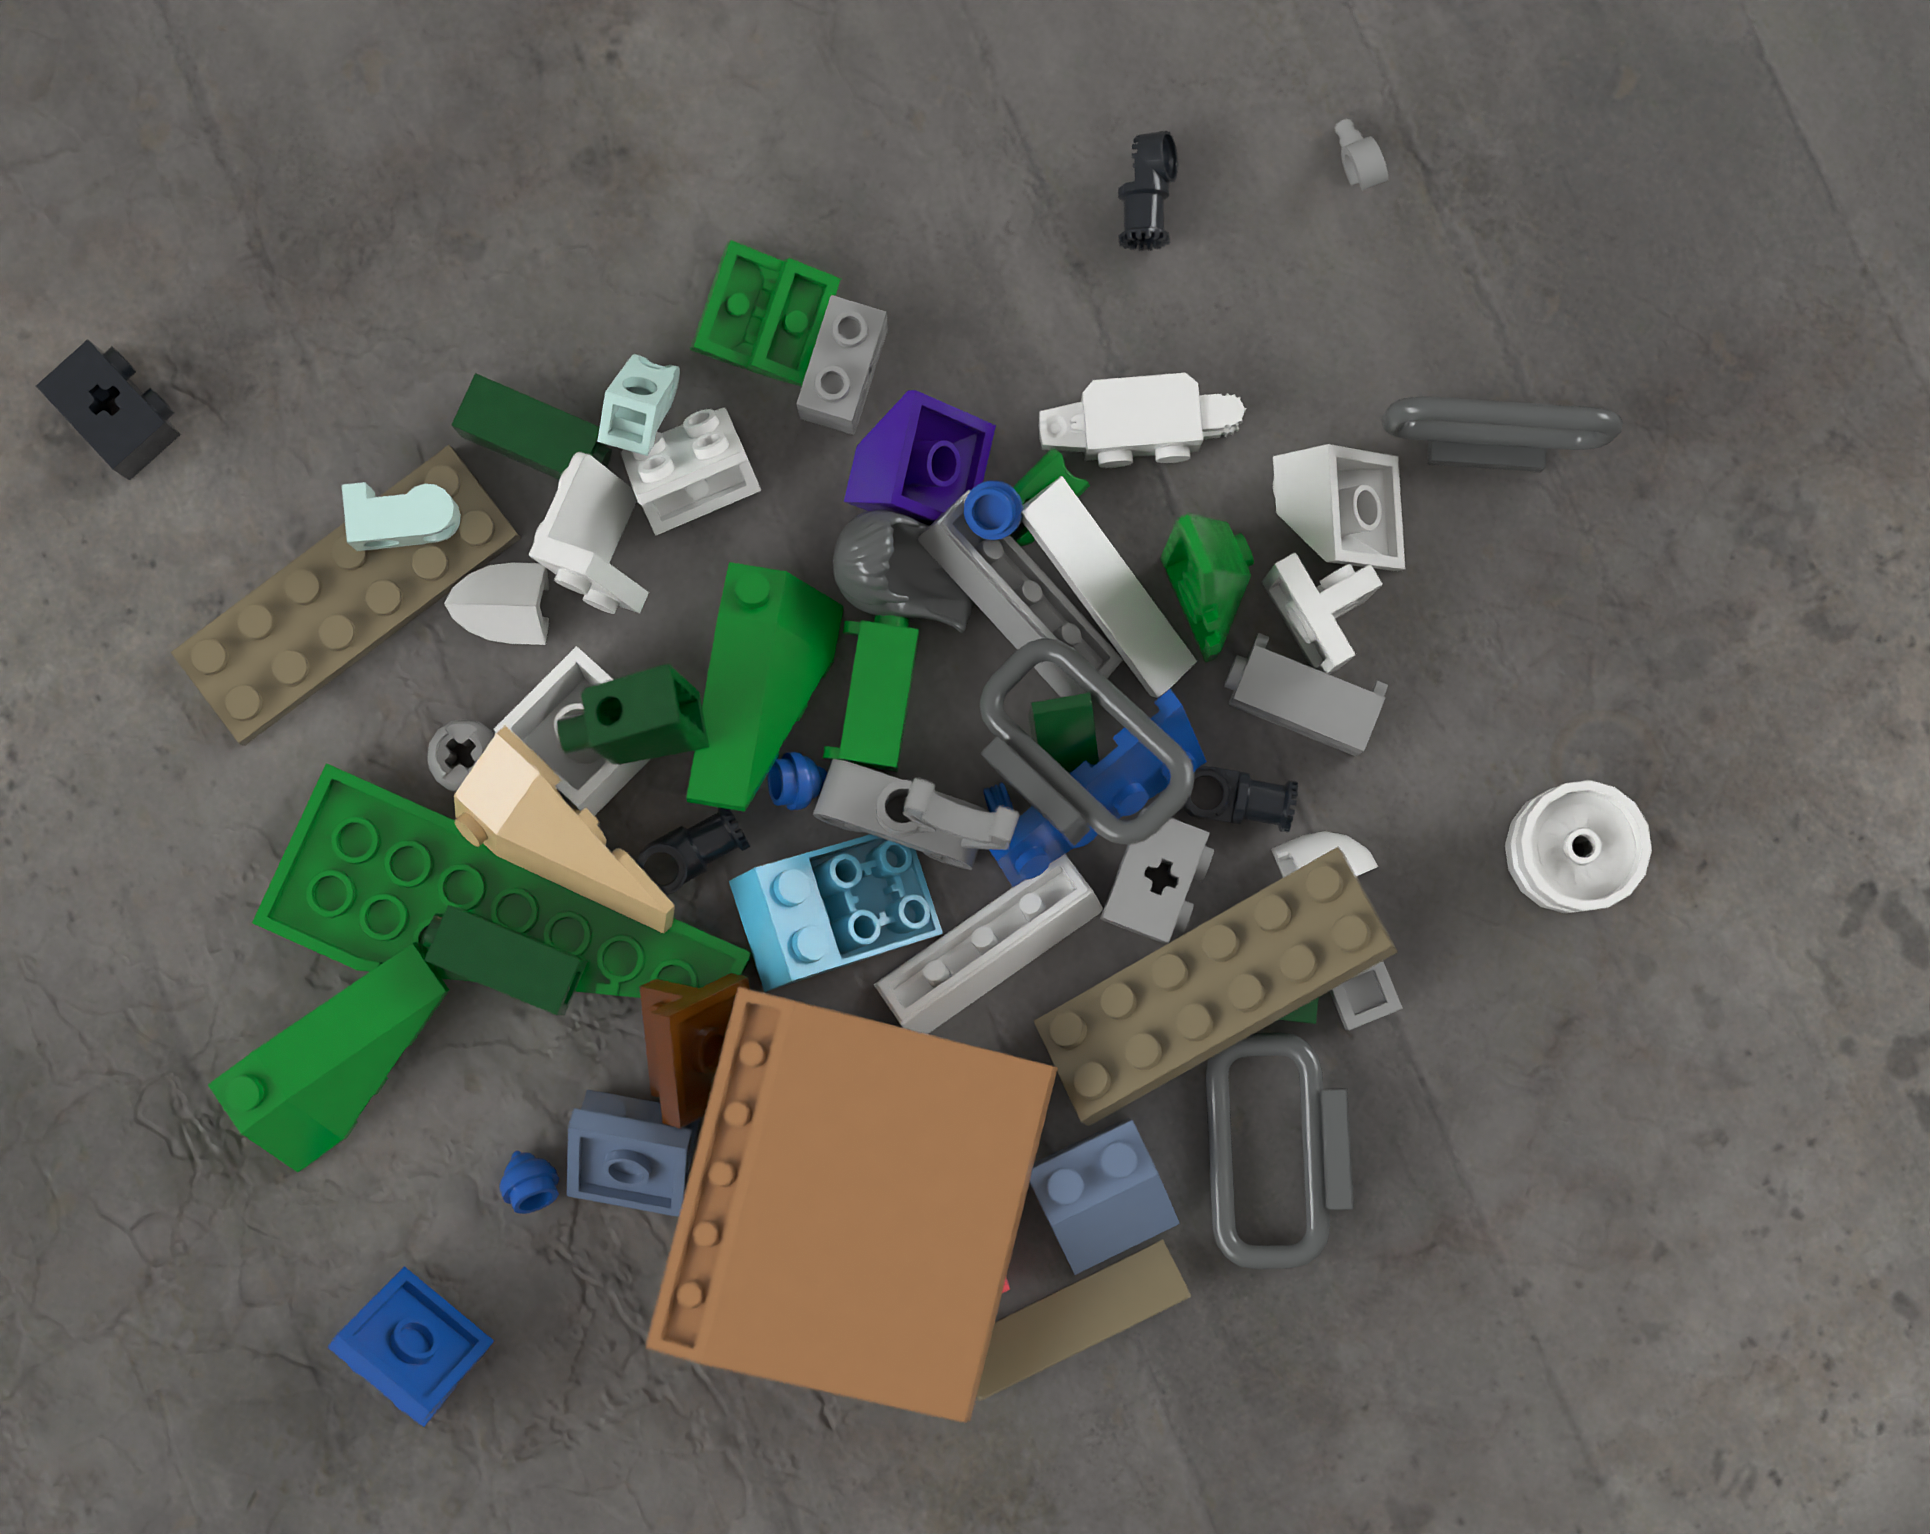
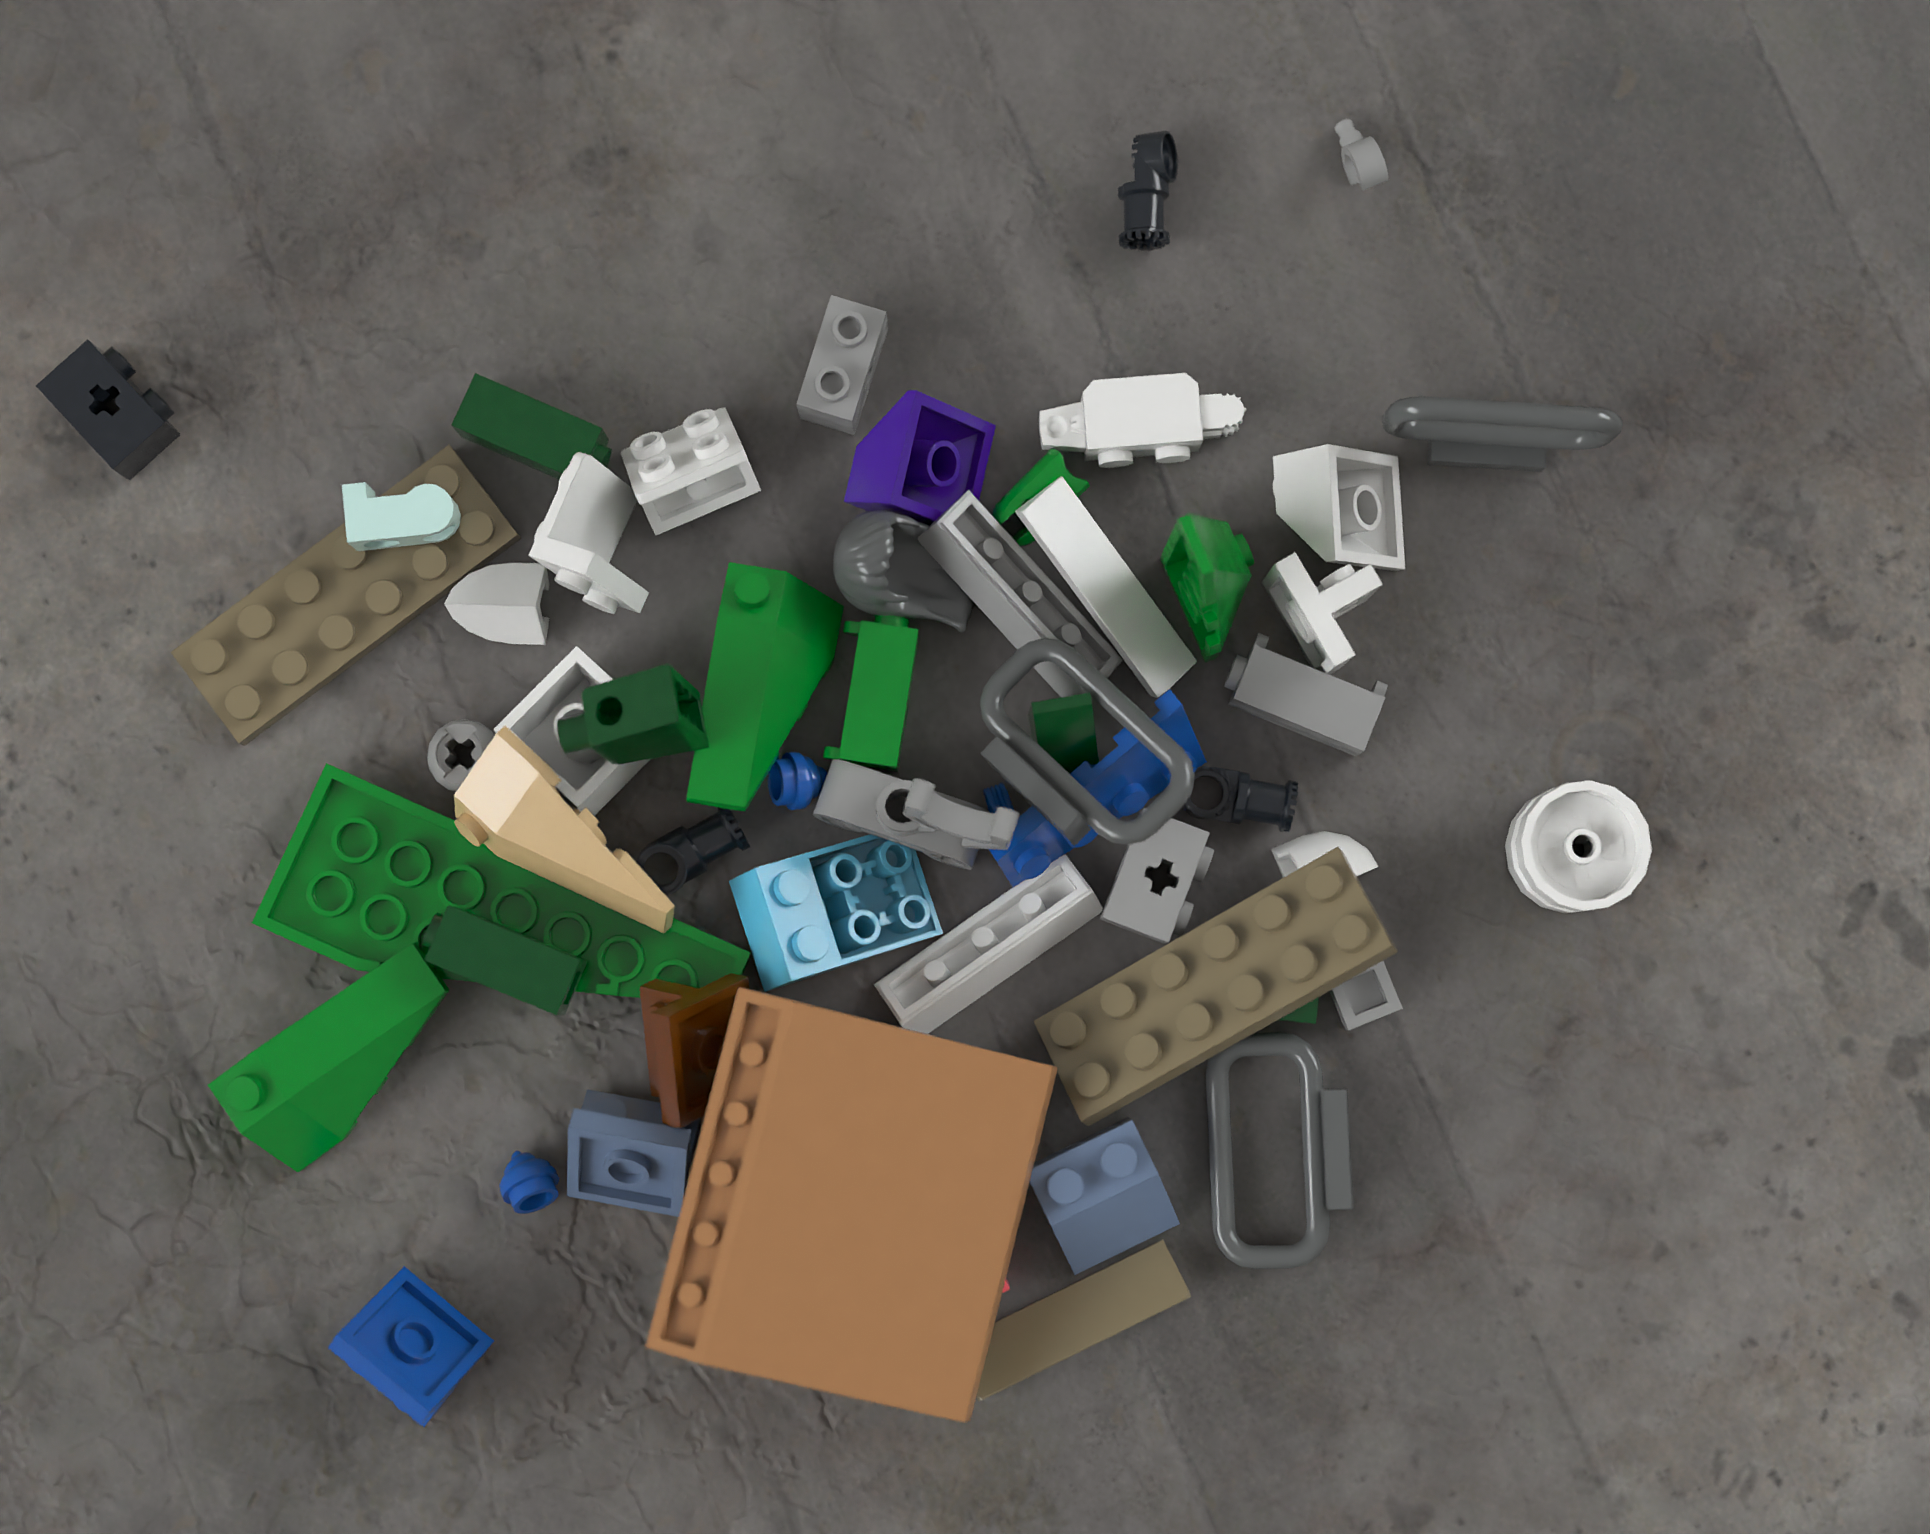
light aqua leg [597,354,680,456] -> none
green slope [690,240,841,387] -> none
blue plate [964,480,1023,540] -> none

